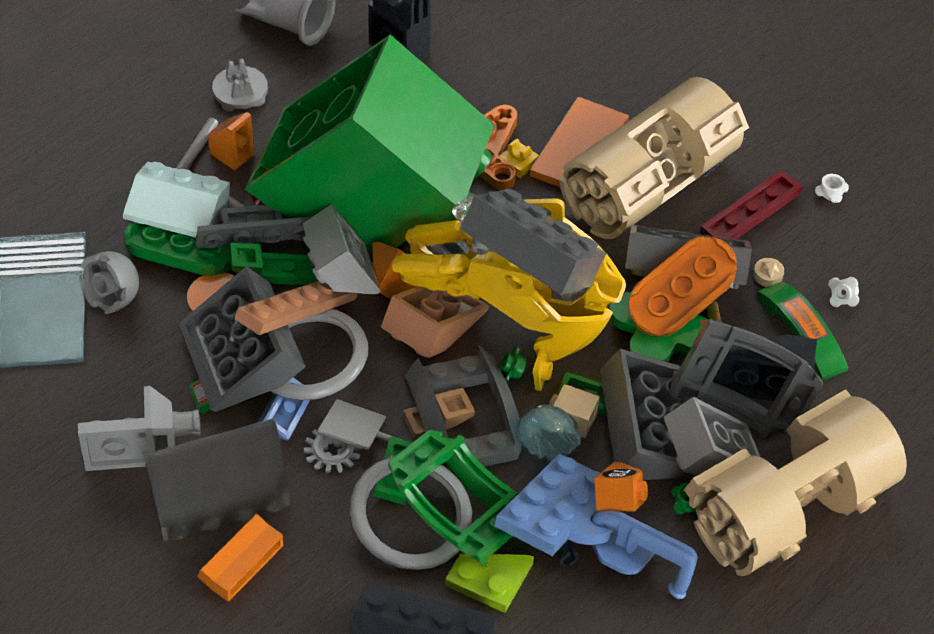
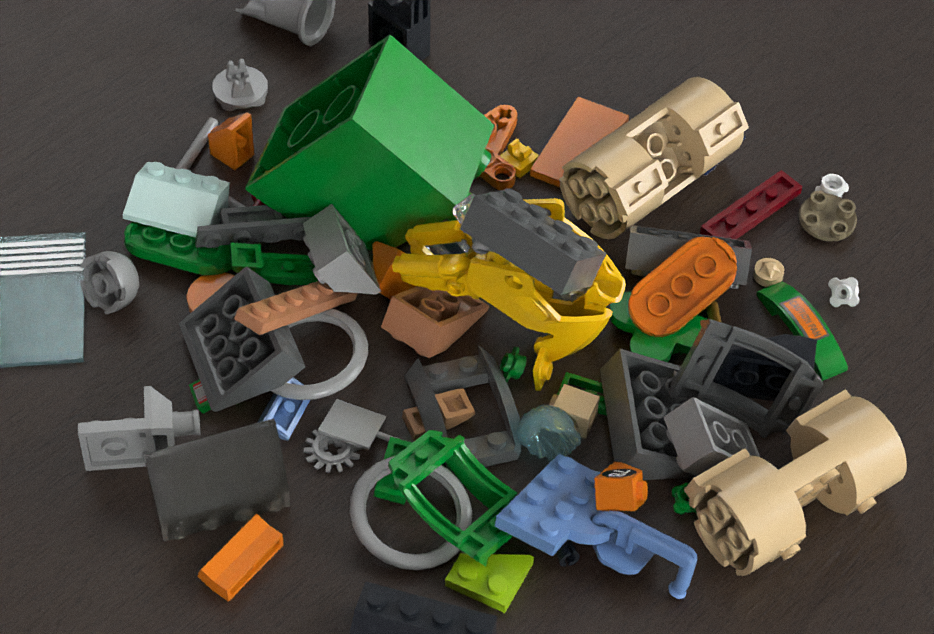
none -> dark tan dish [799,190,857,241]

